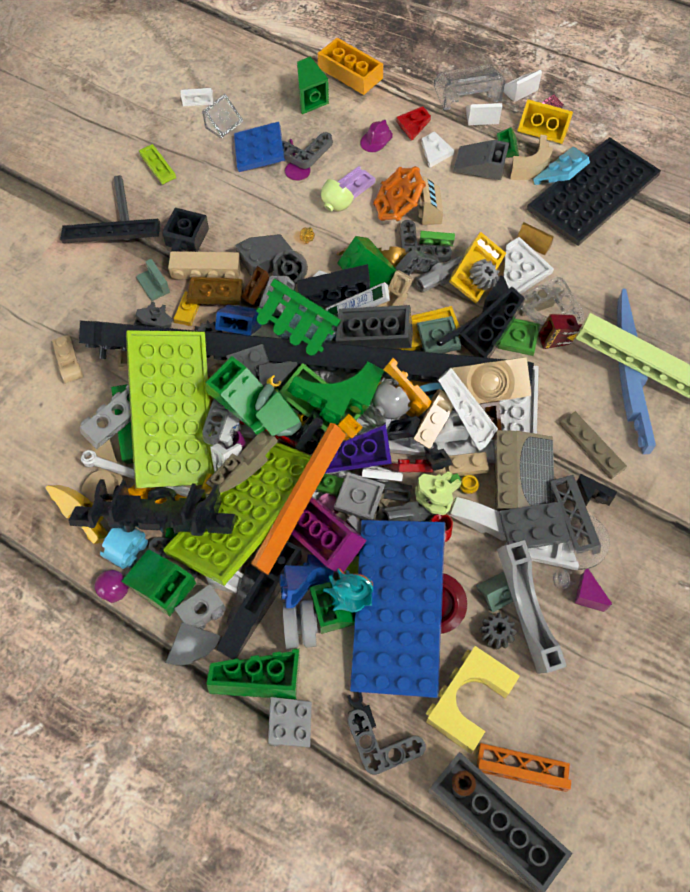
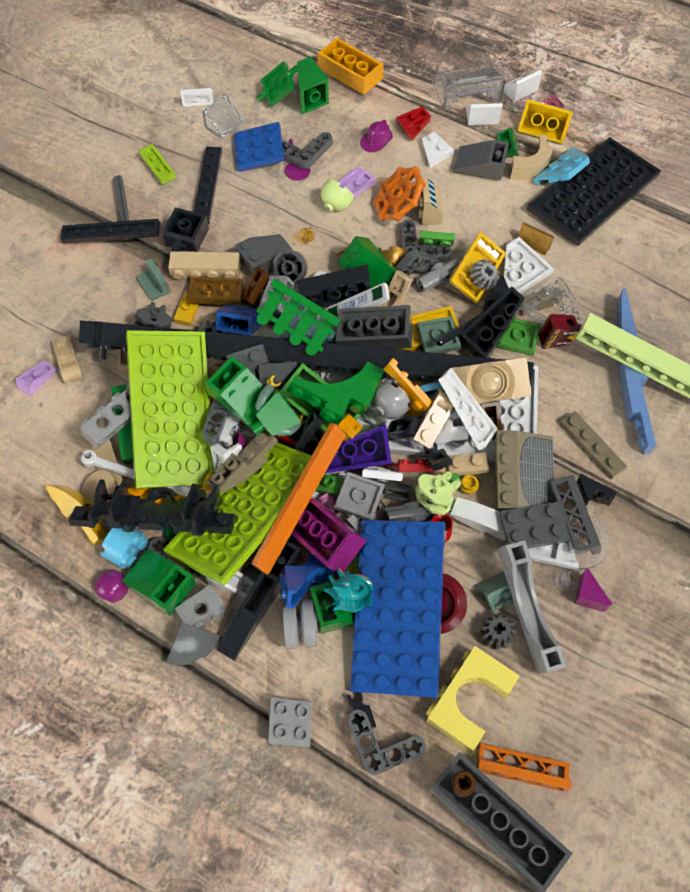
green wedge [207,648,300,700] -> none
none -> lavender slope [16,360,57,396]
none -> black plate [194,146,222,225]
none -> green plate [256,61,299,106]

